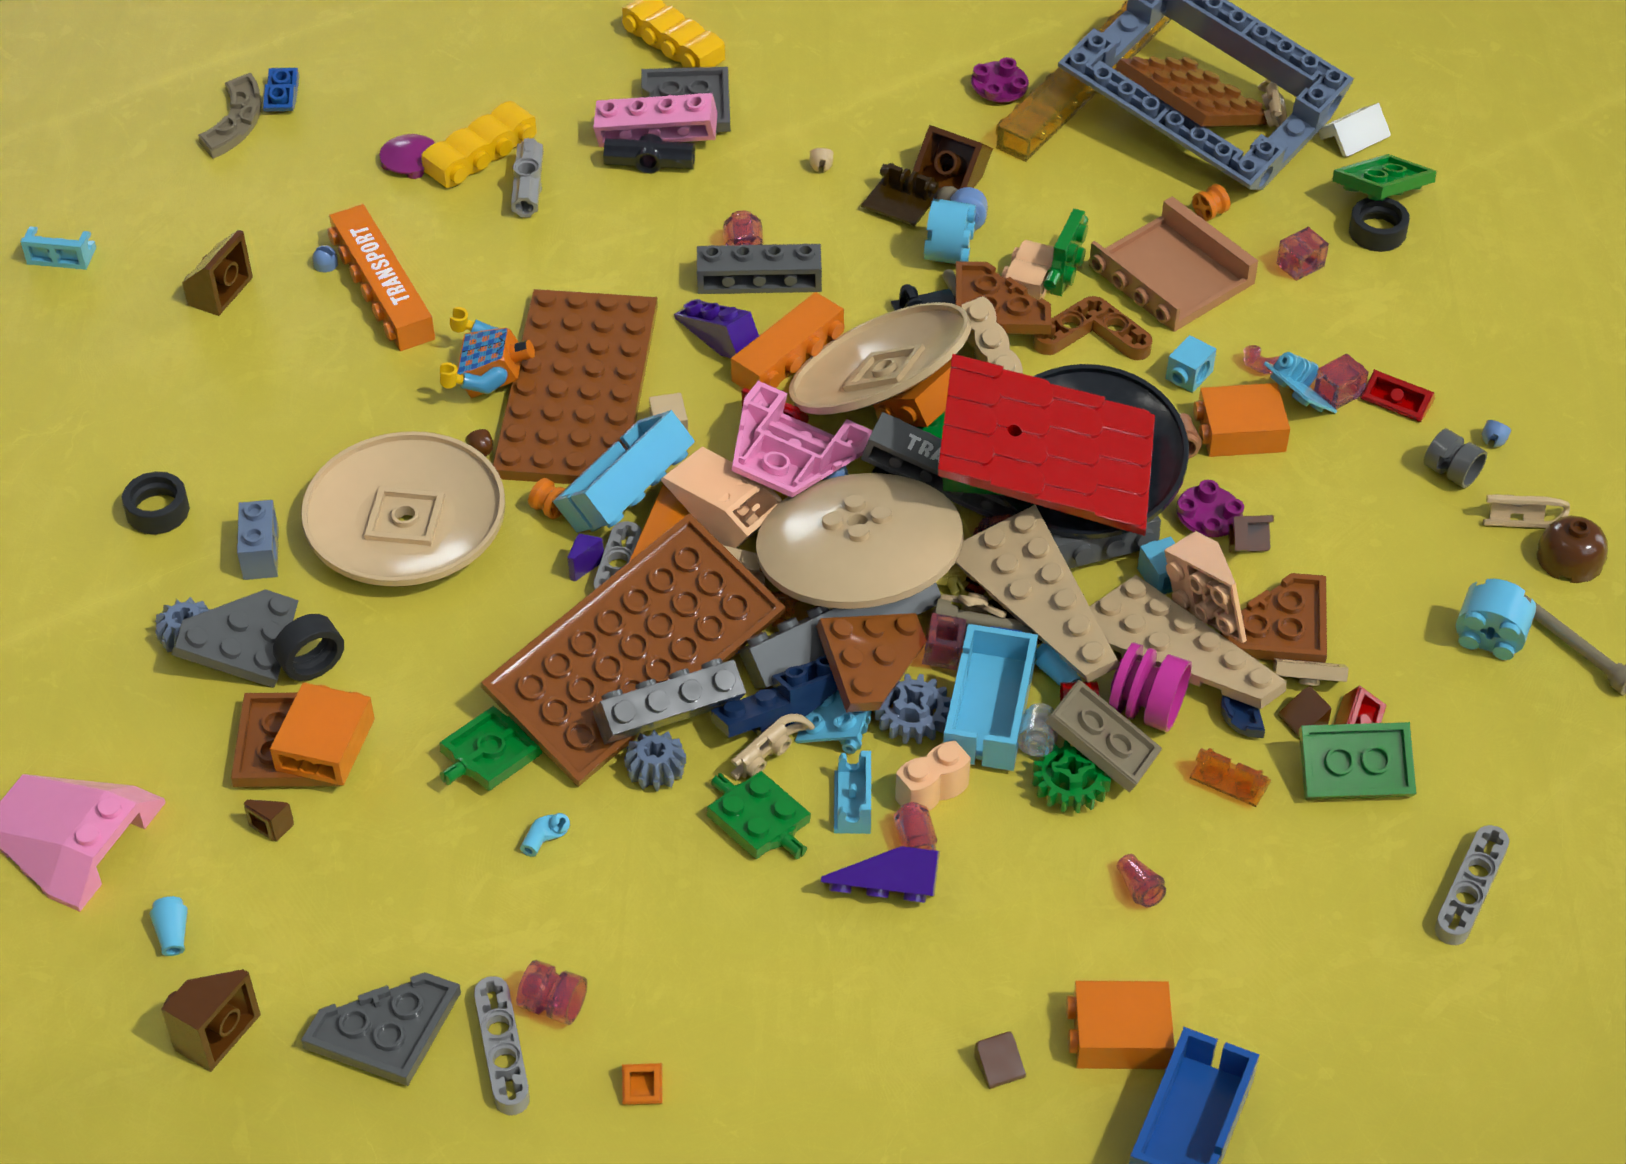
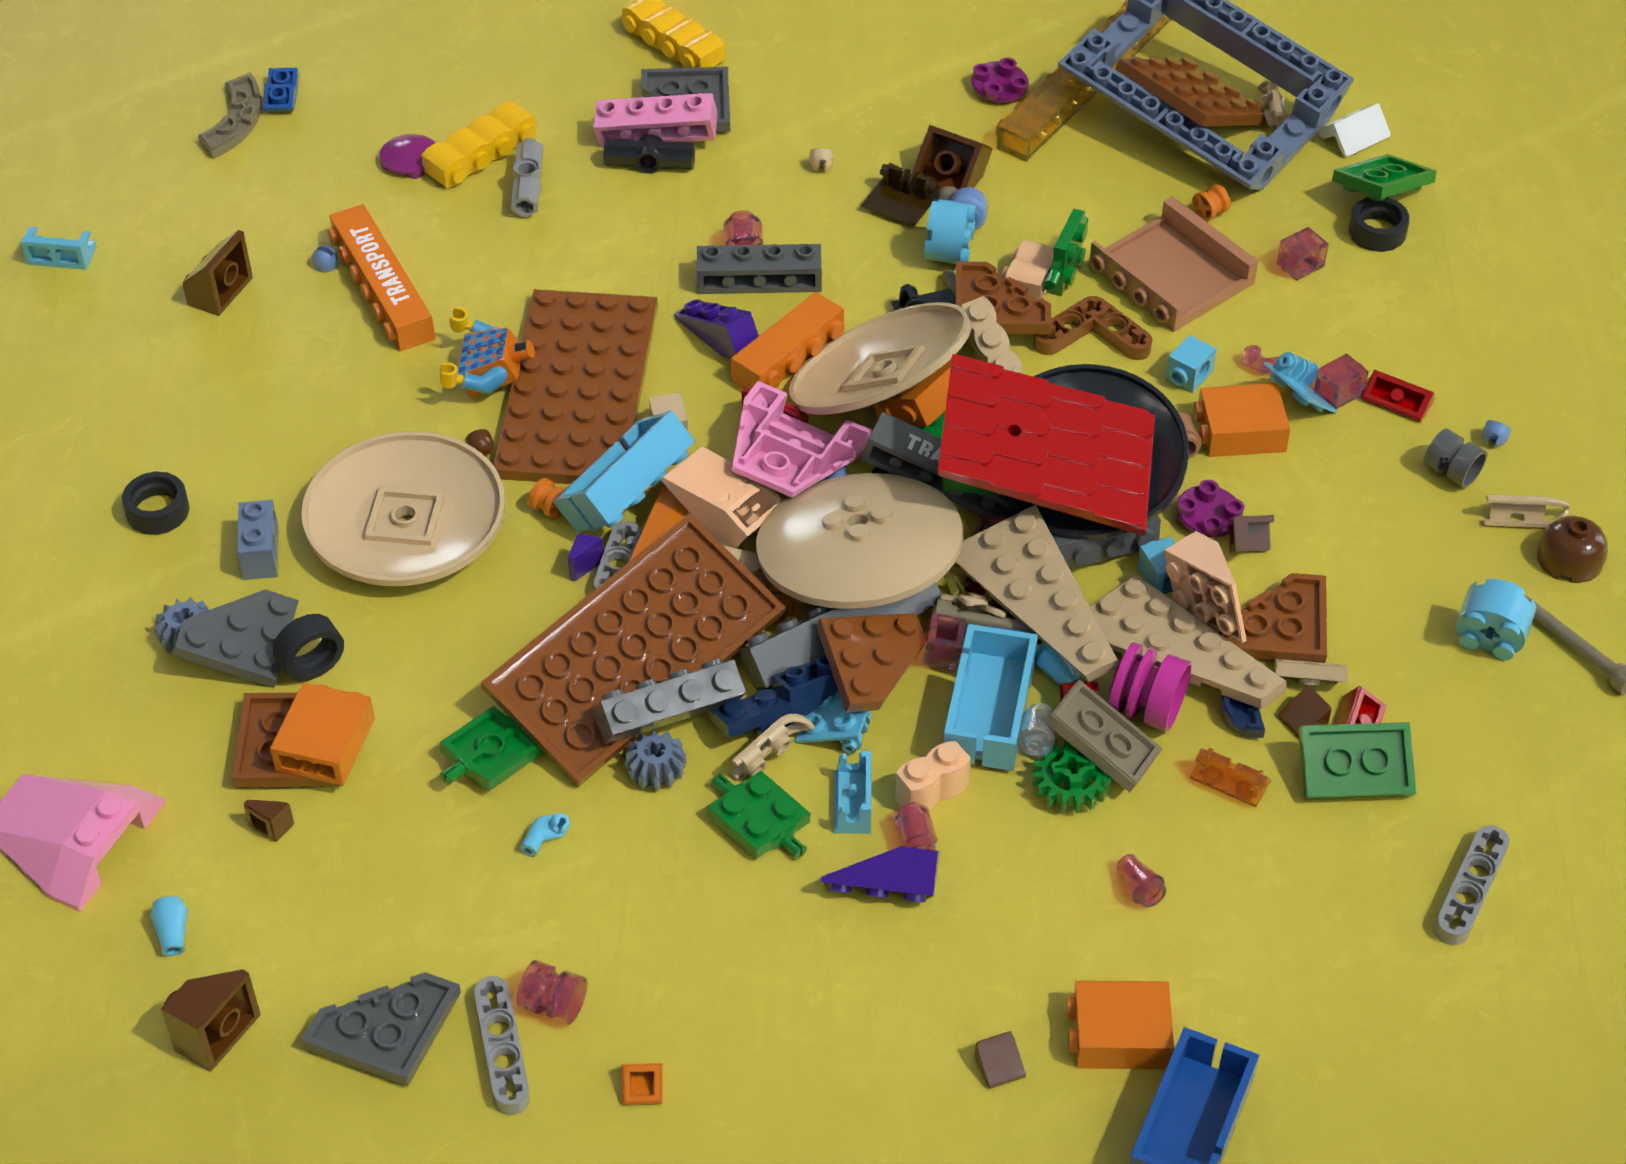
sand blue gear [875,673,951,744] -> none

